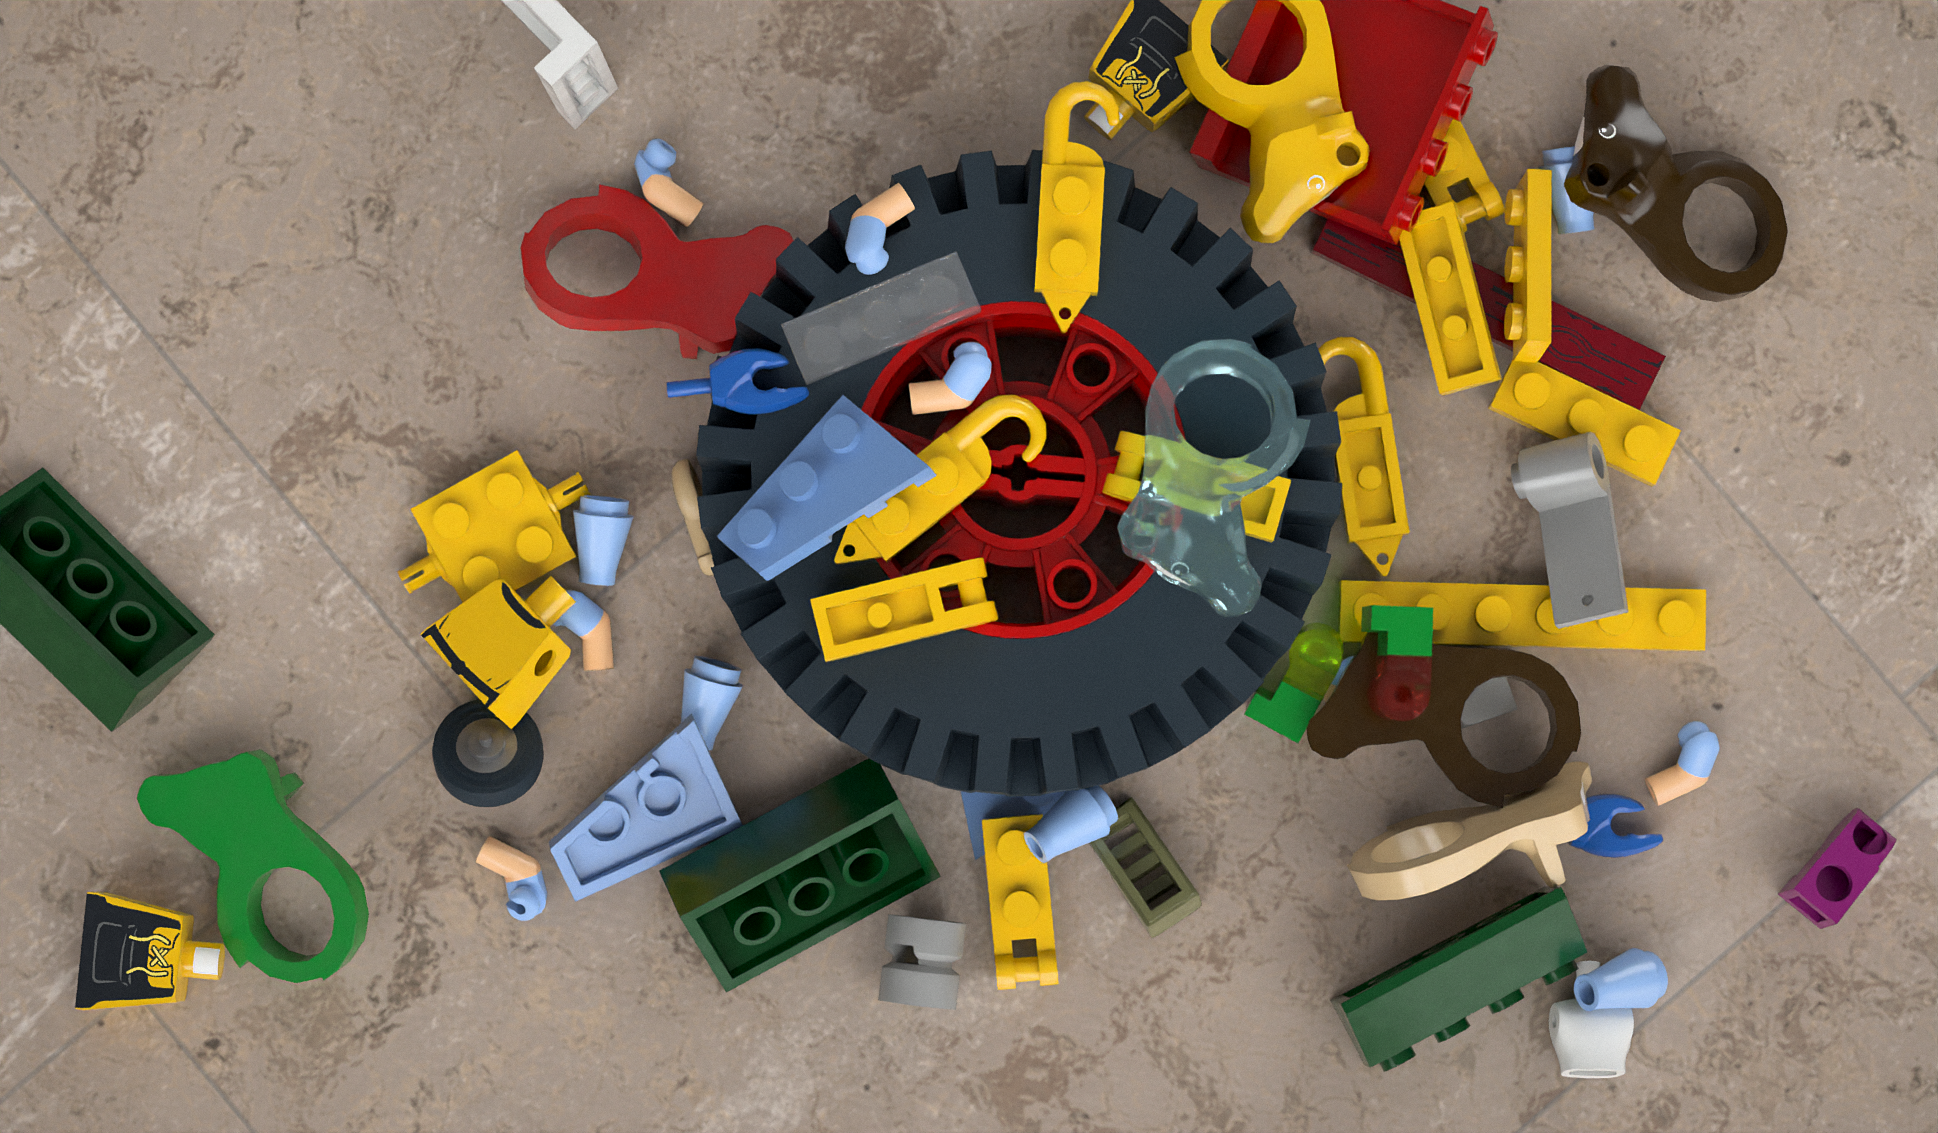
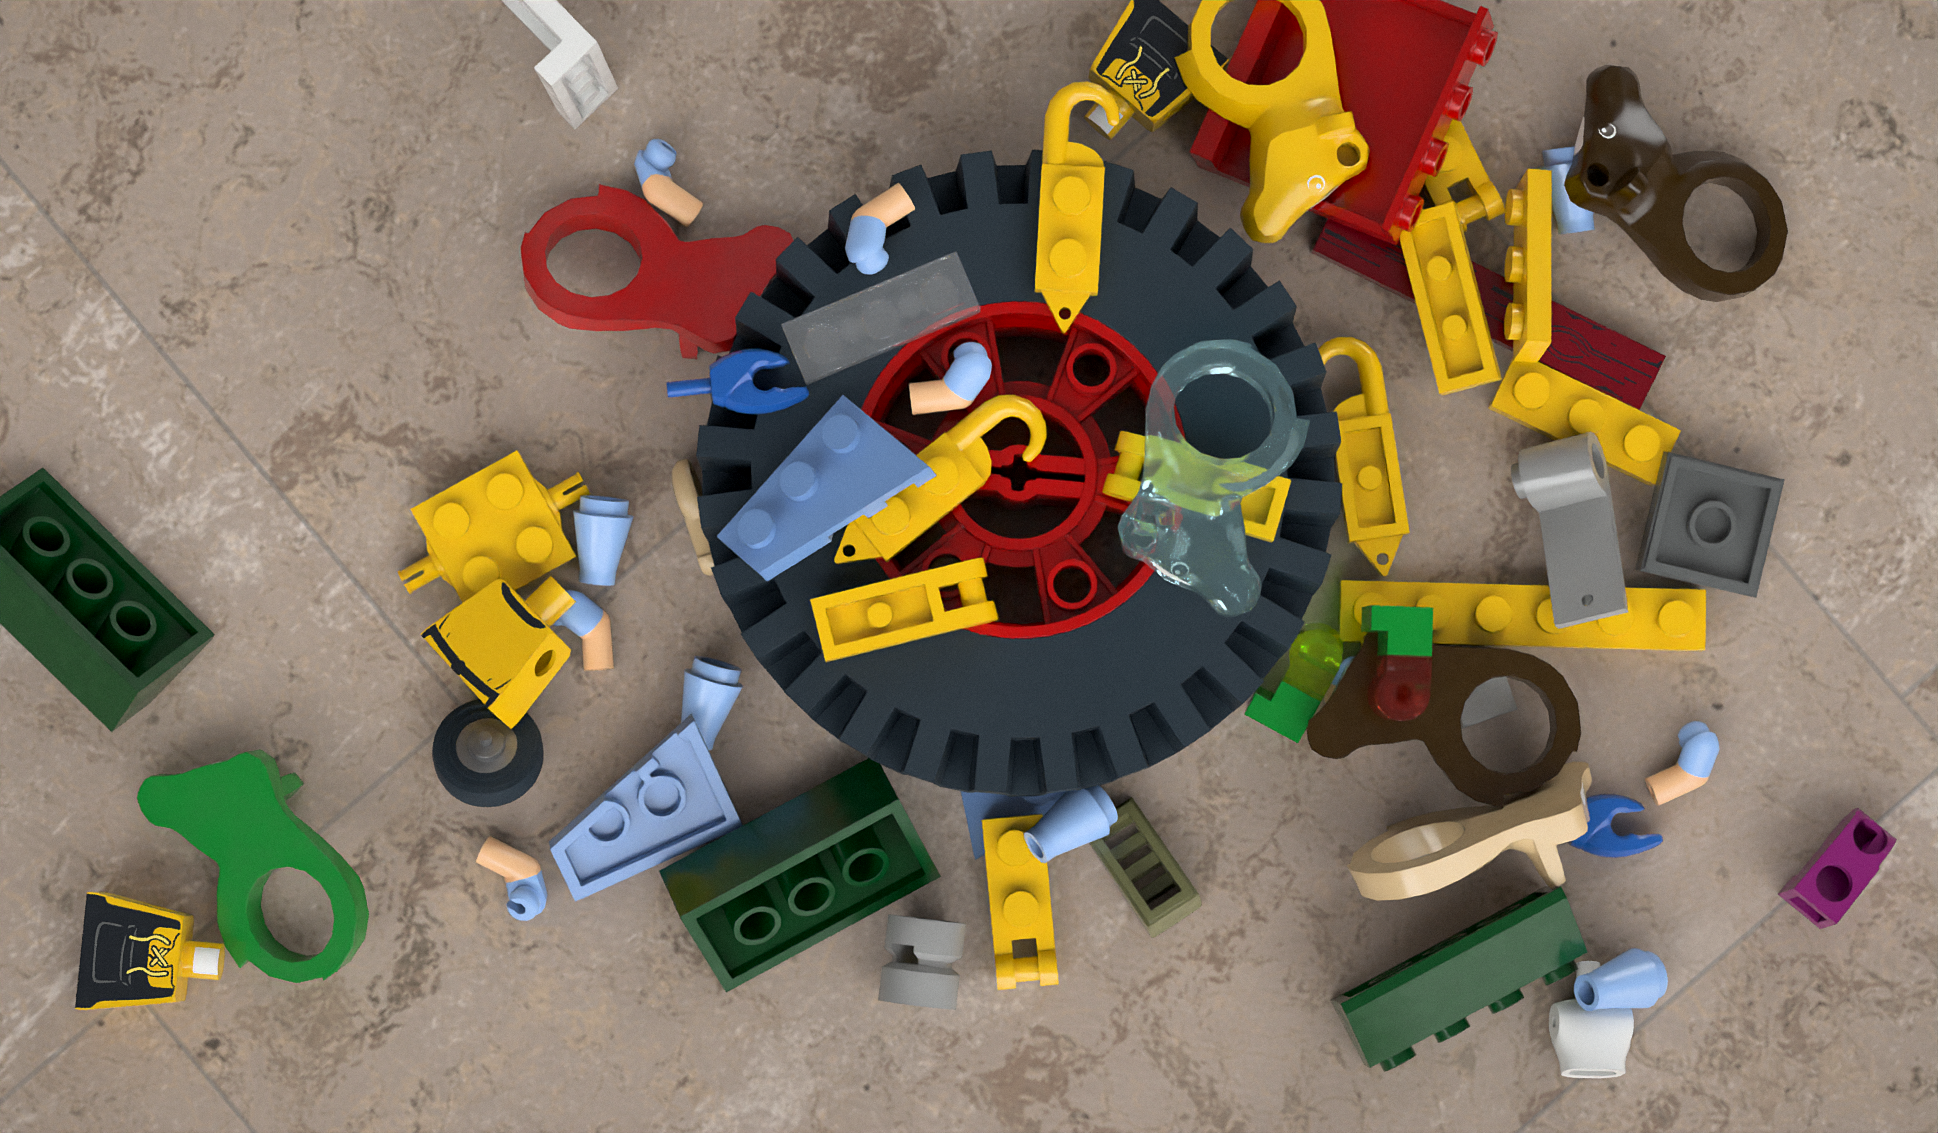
none -> dark grey plate [1635,451,1785,598]

